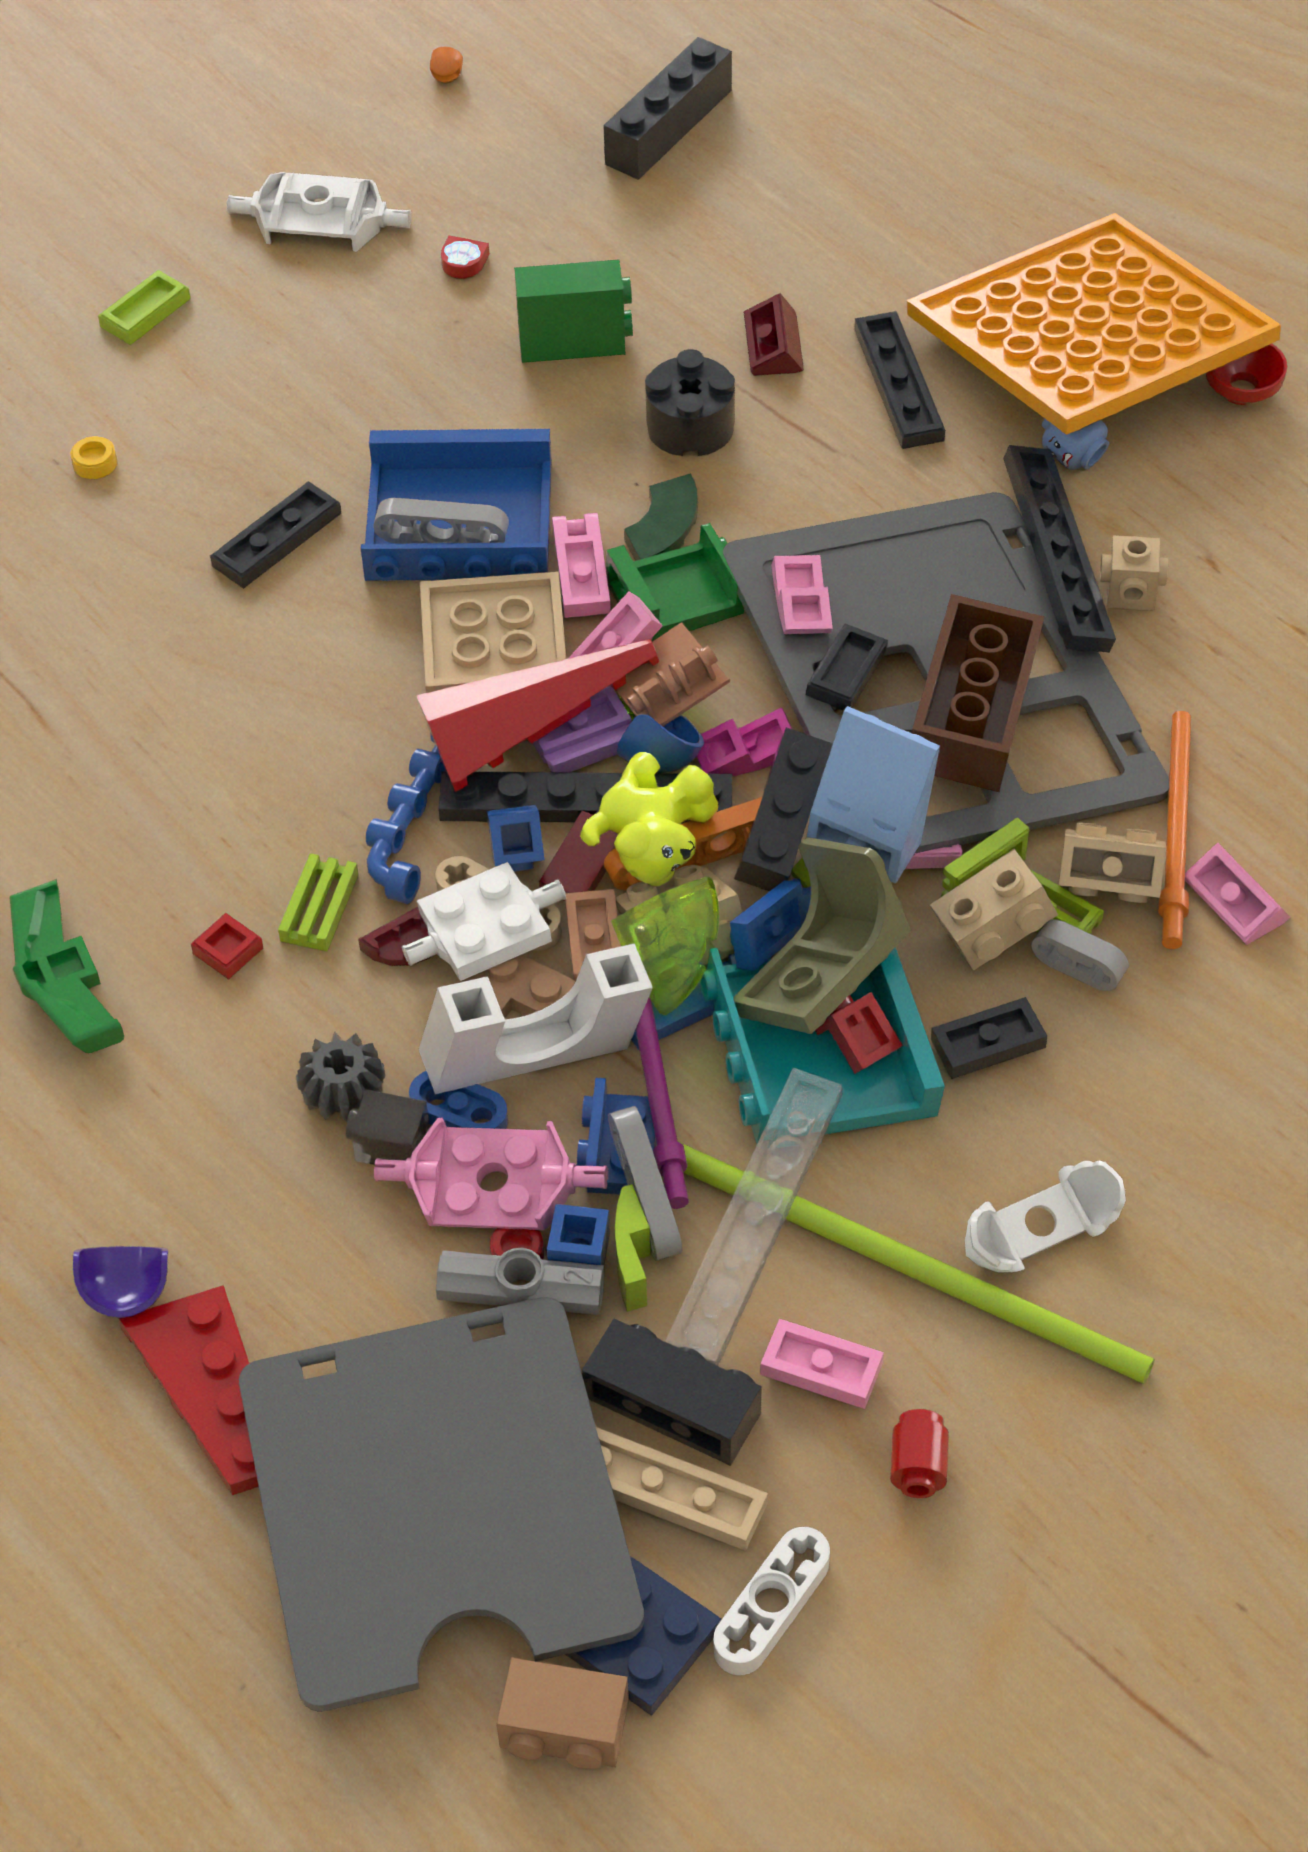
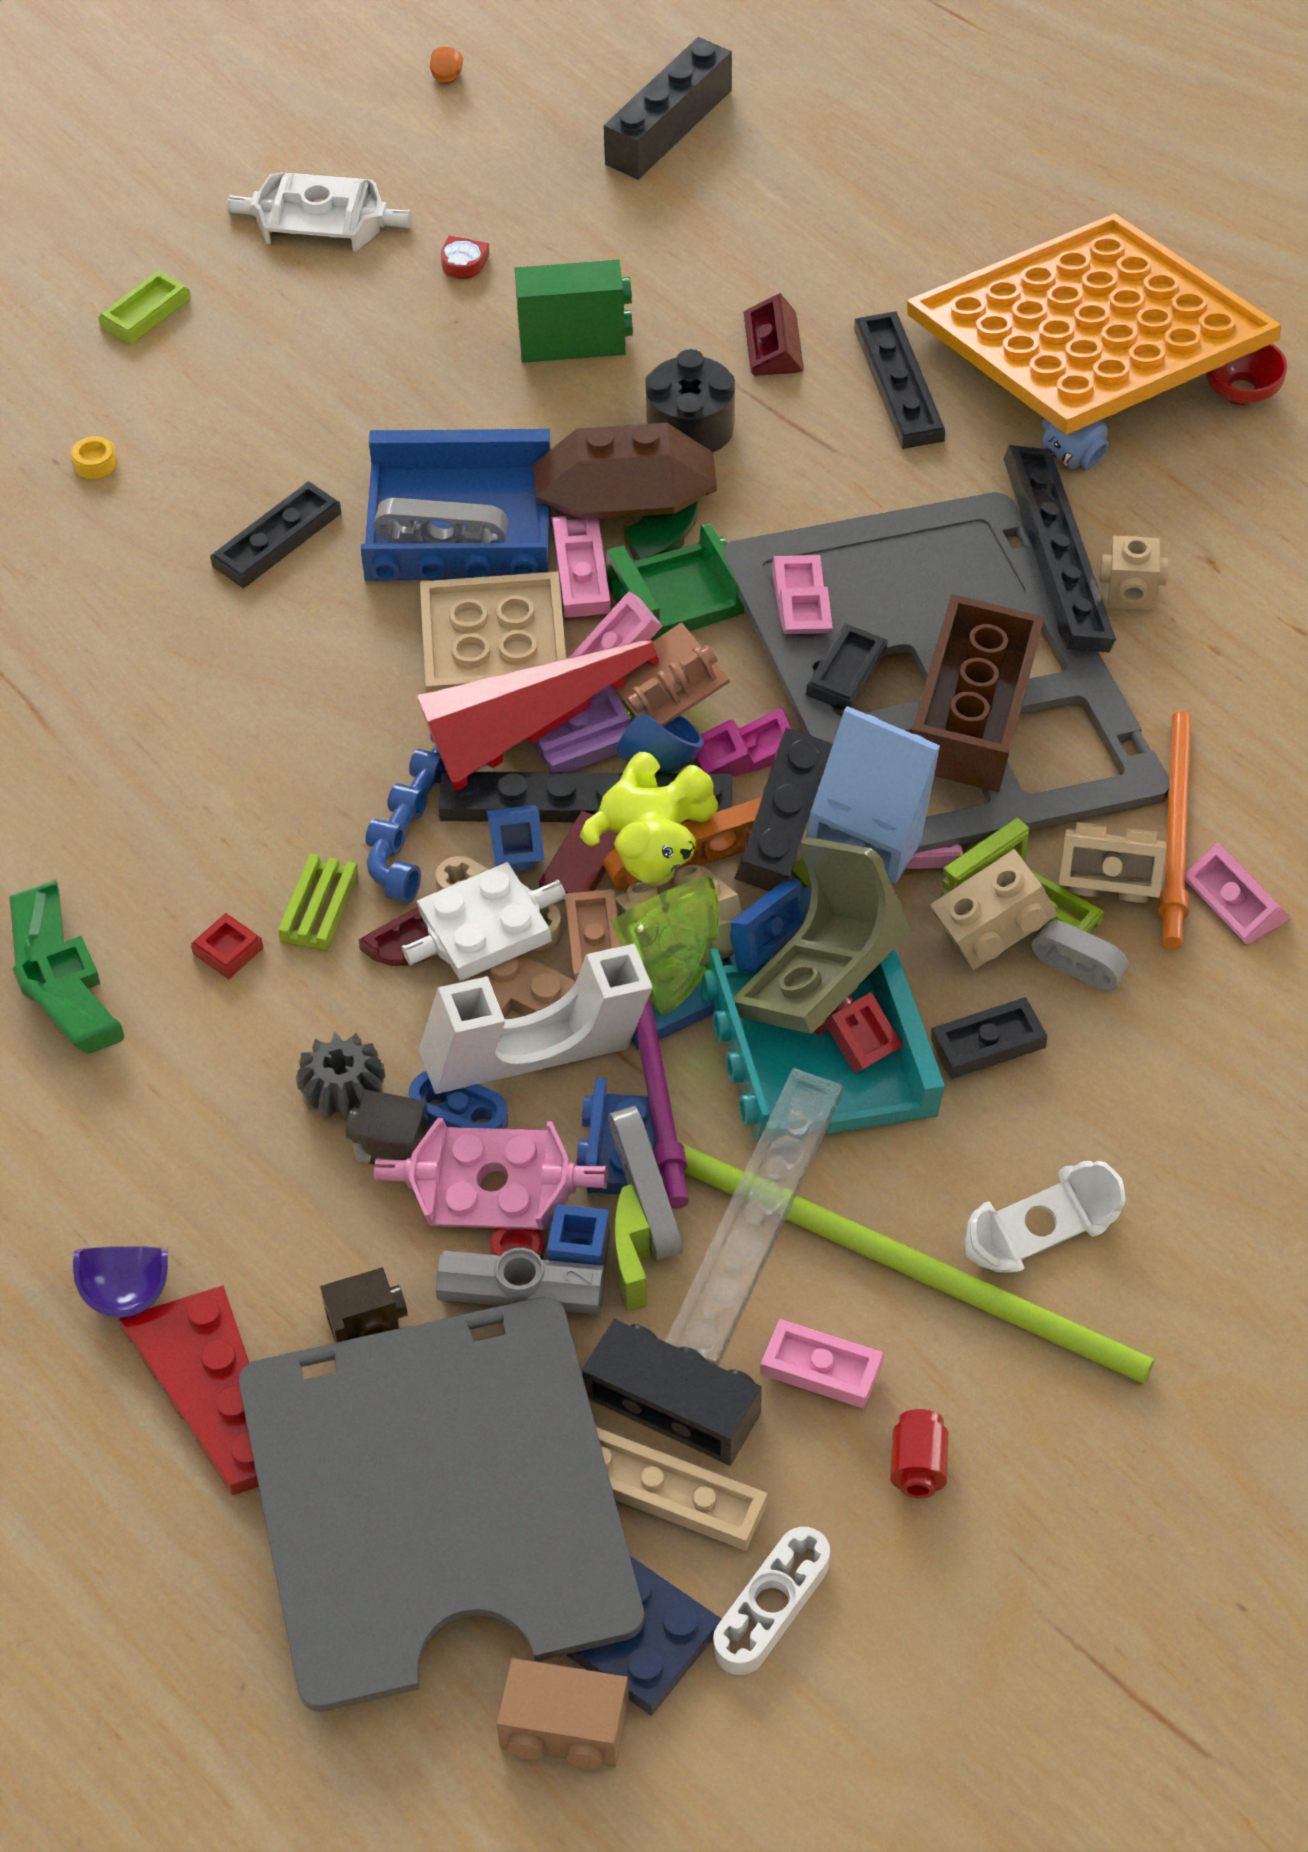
none -> dark brown brick [320,1267,408,1343]
none -> reddish brown wedge [533,423,717,520]

